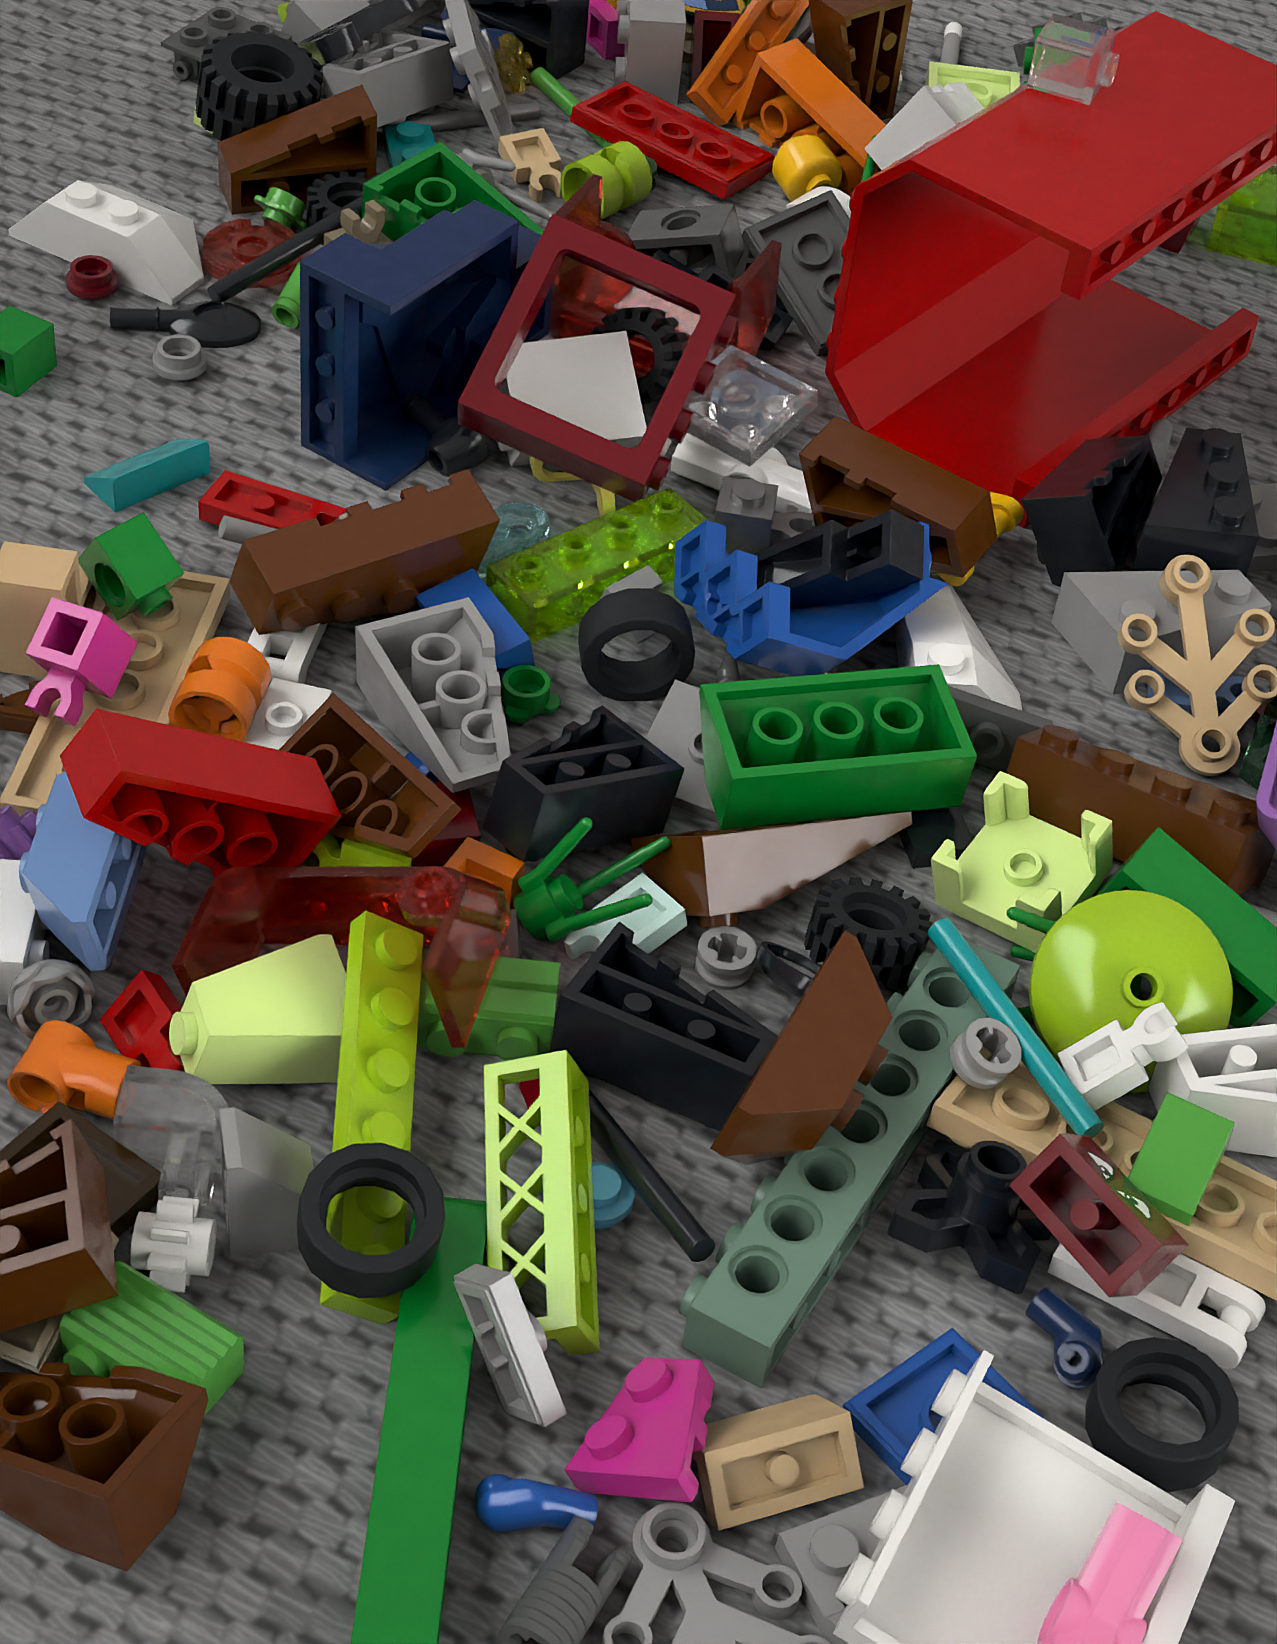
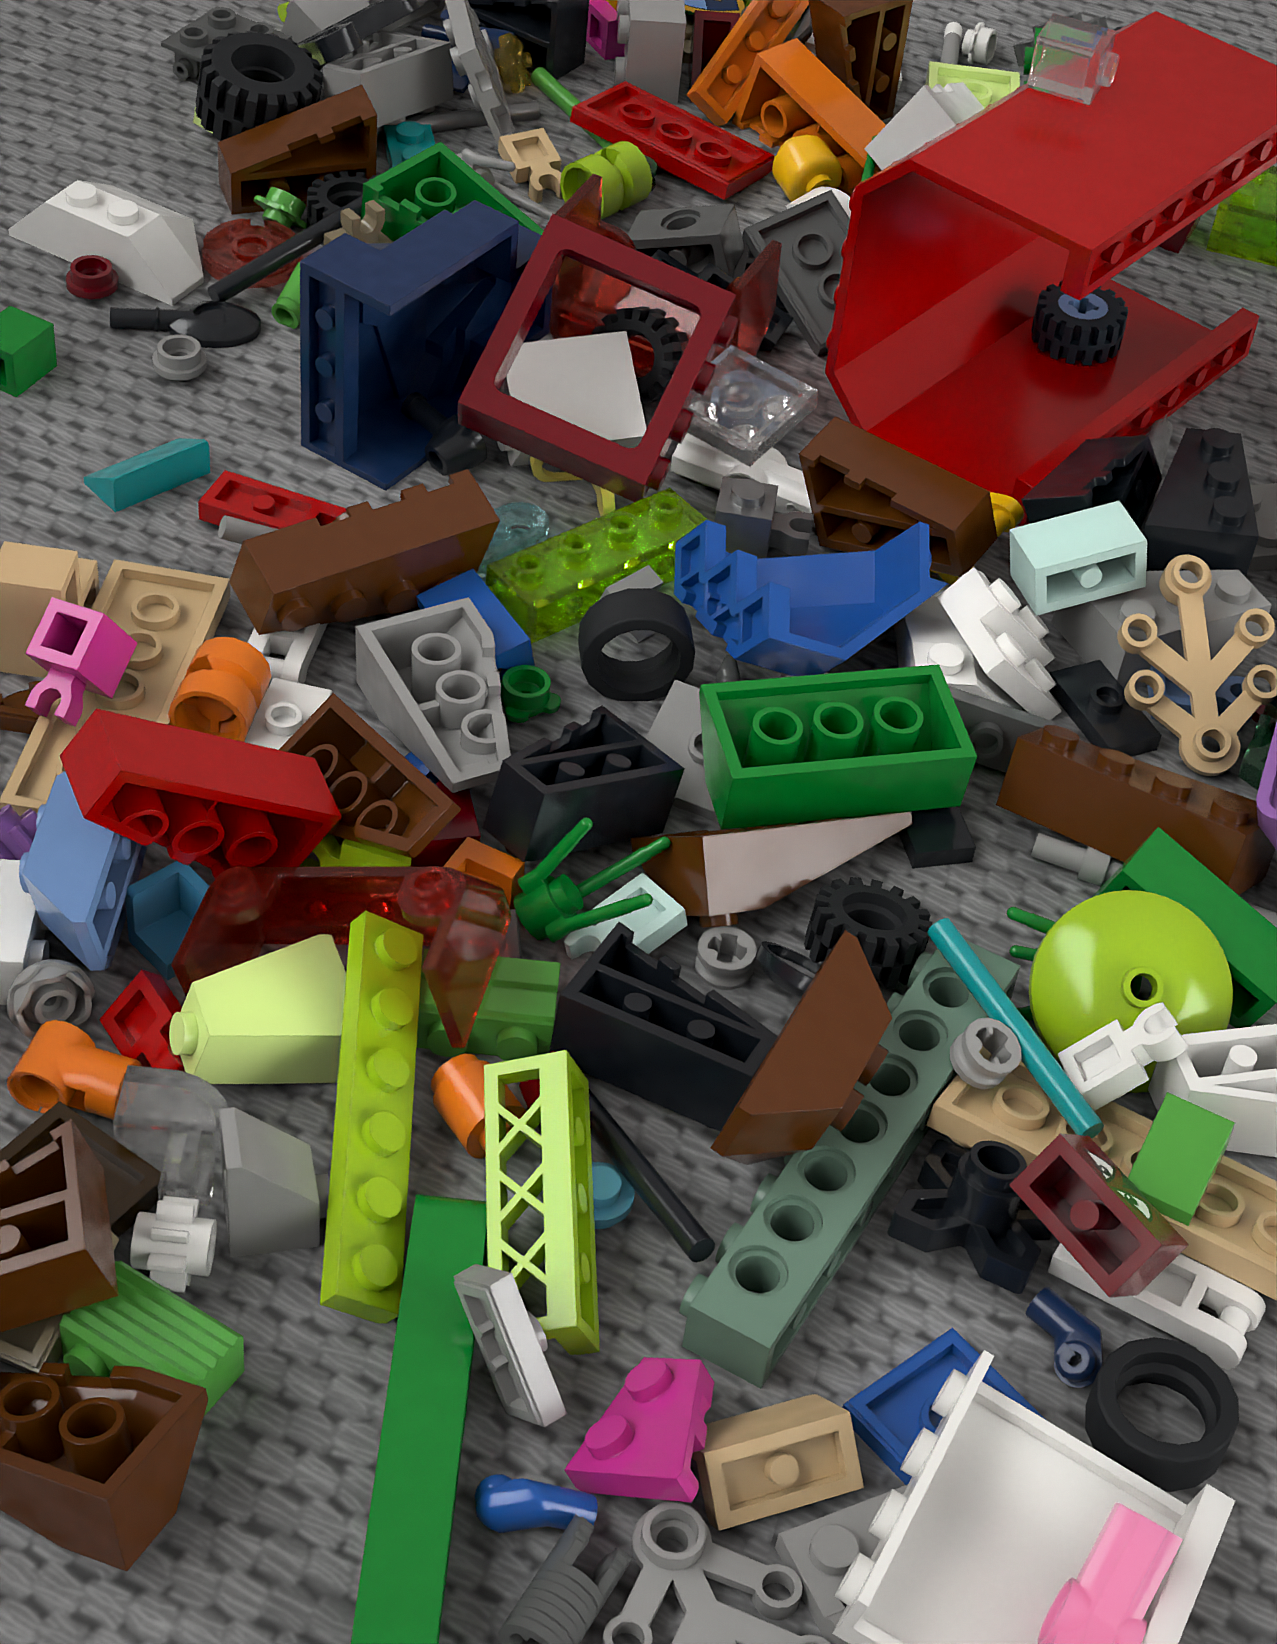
green brick [78,512,184,621] -> none
black tyre [297,1143,446,1298] -> none
black slope [753,509,924,609] -> none
yellowish green panel [931,771,1113,953] -> none
none -> dark azure panel [125,861,223,981]
none -> orange brick [431,1054,526,1159]
none -> white plate [937,567,1062,720]
none -> white plate [962,22,997,65]
none -> light aqua brick [1009,501,1147,616]
none -> black wheel [1031,281,1128,365]
none -> black plate [1050,660,1162,757]

